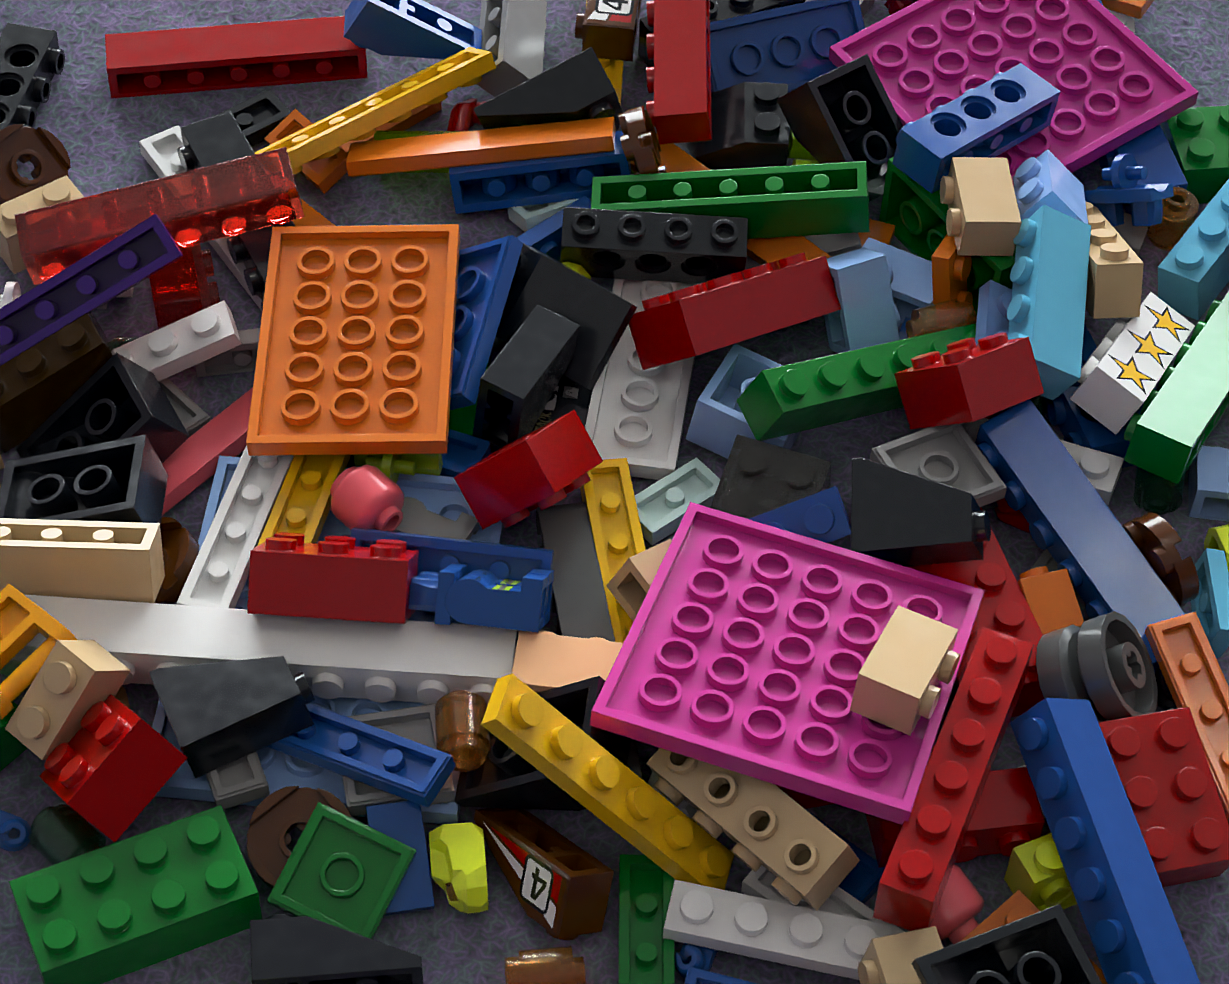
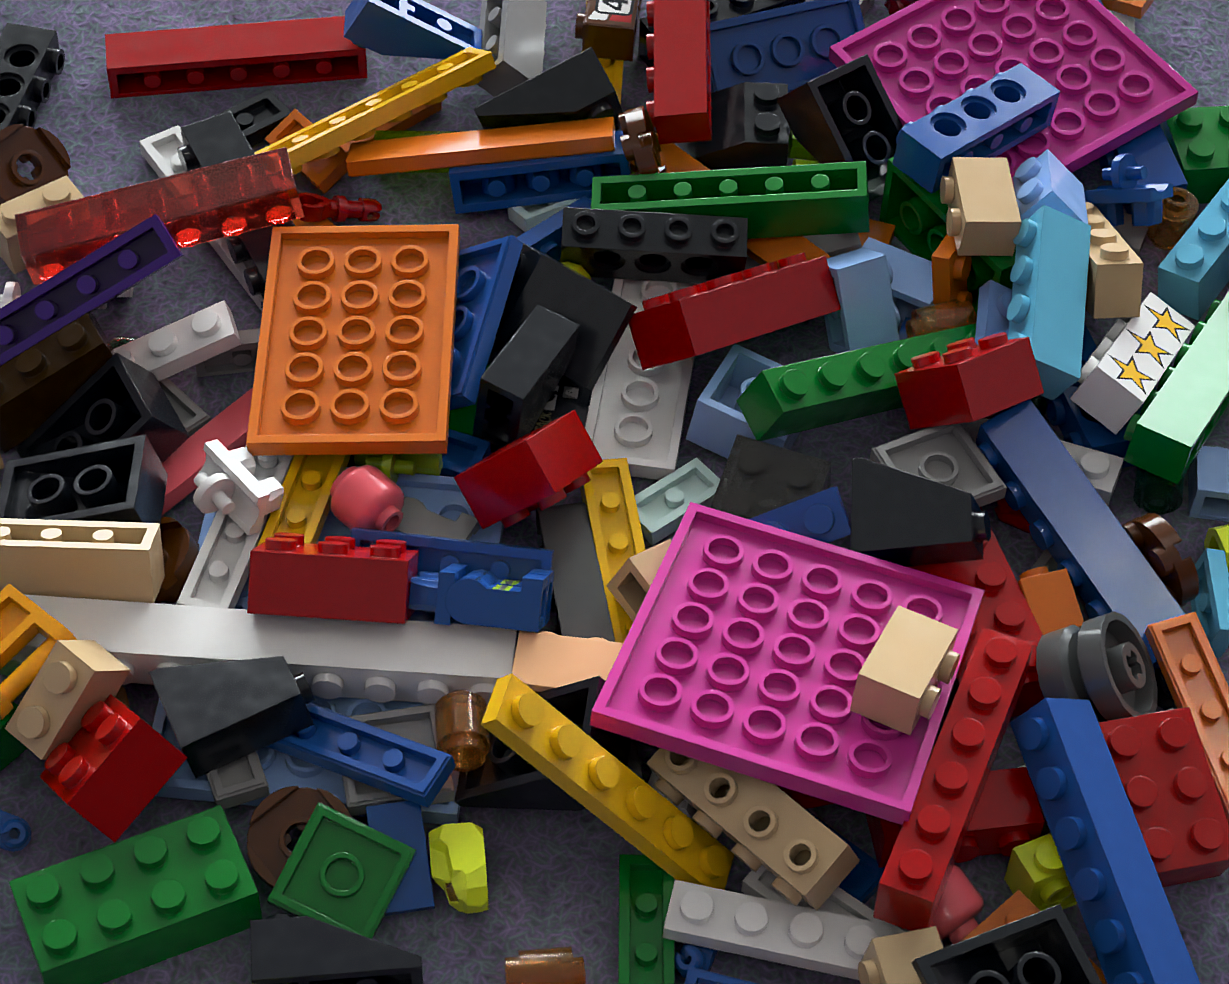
brick [30,804,106,865] -> none
clear red brick [149,232,220,329] -> none
red arm [447,98,485,133] -> none
reddish brown slope [474,808,614,940] -> none
none -> white hips [193,439,284,536]
none -> red piece [294,192,382,222]

